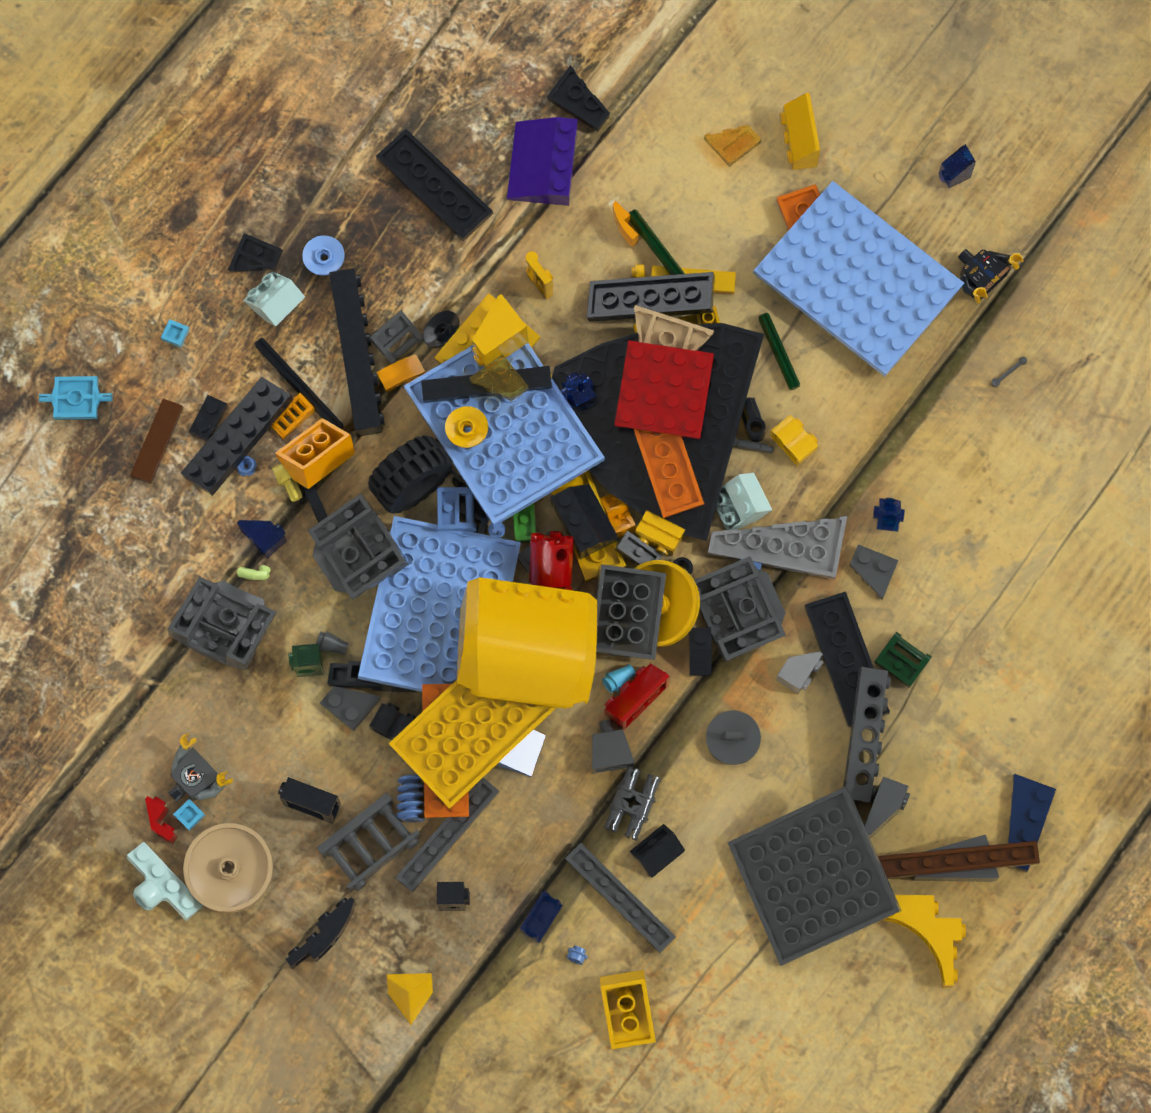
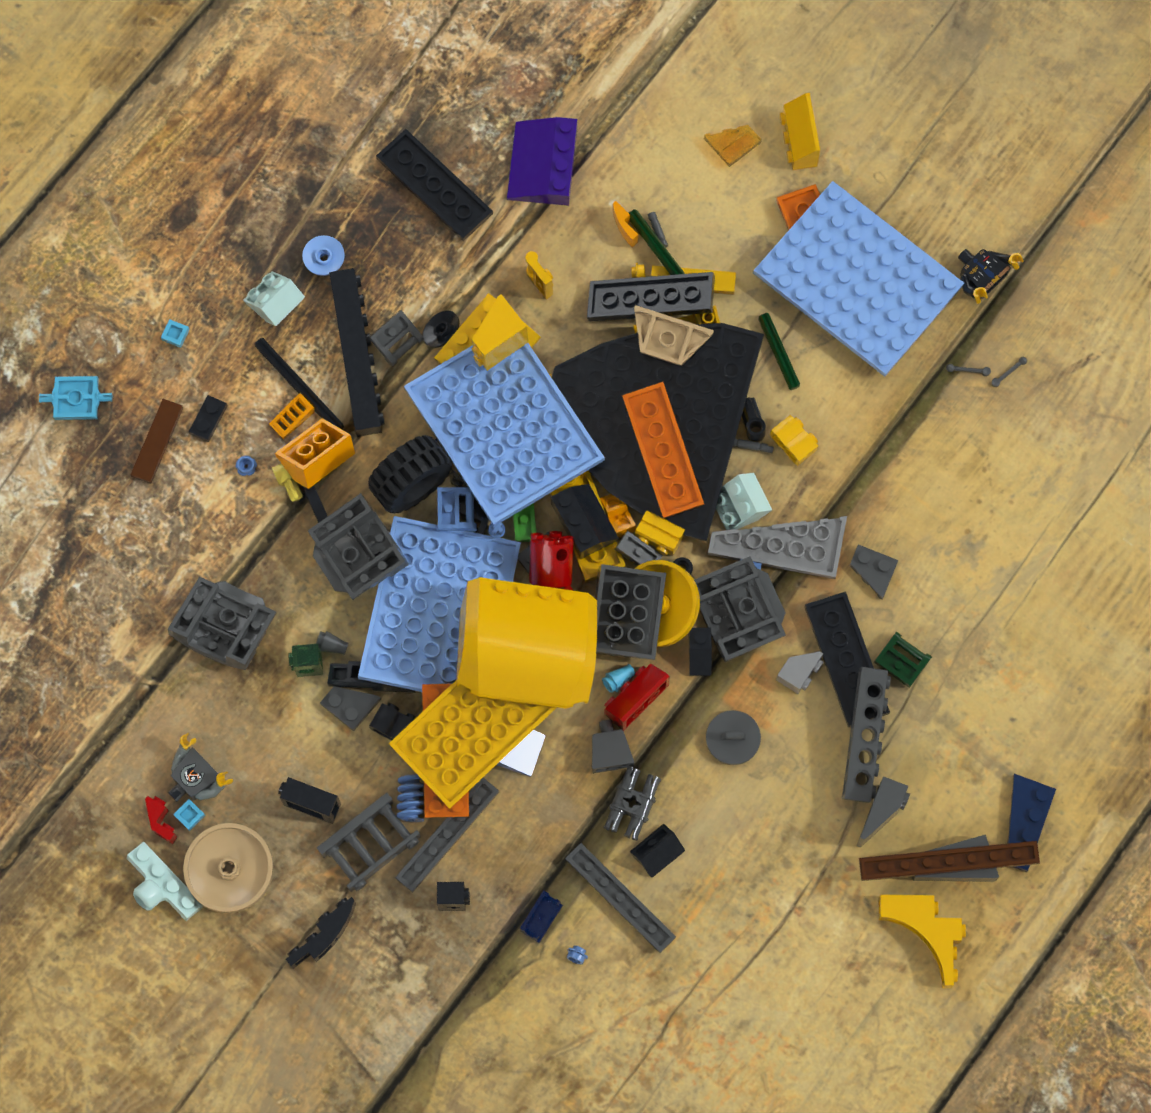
black plate [181,377,294,496] -> none
black wing [228,233,283,273] -> none
clear blue slope [237,520,287,559] -> none
yellowish green arm [237,565,271,580] -> none
light orange slope [376,354,426,392] -> none
yellow slope [387,973,433,1025] -> none
black tile [421,366,552,403] -> none
yellow dish [445,406,488,448] -> none
clear yellow wing [469,354,529,402] -> none
black wing [547,65,610,132] -> none
clear blue brick [561,372,596,407] -> none
yellow slope [600,970,656,1050] -> none
red plate [615,340,714,439] -> none
dark grey plate [727,787,902,966] -> none
clear blue brick [873,498,905,532] -> none
clear blue slope [938,144,976,188] -> none
none -> dark grey wheel [648,212,668,248]
none -> dark grey hinge [946,364,991,376]

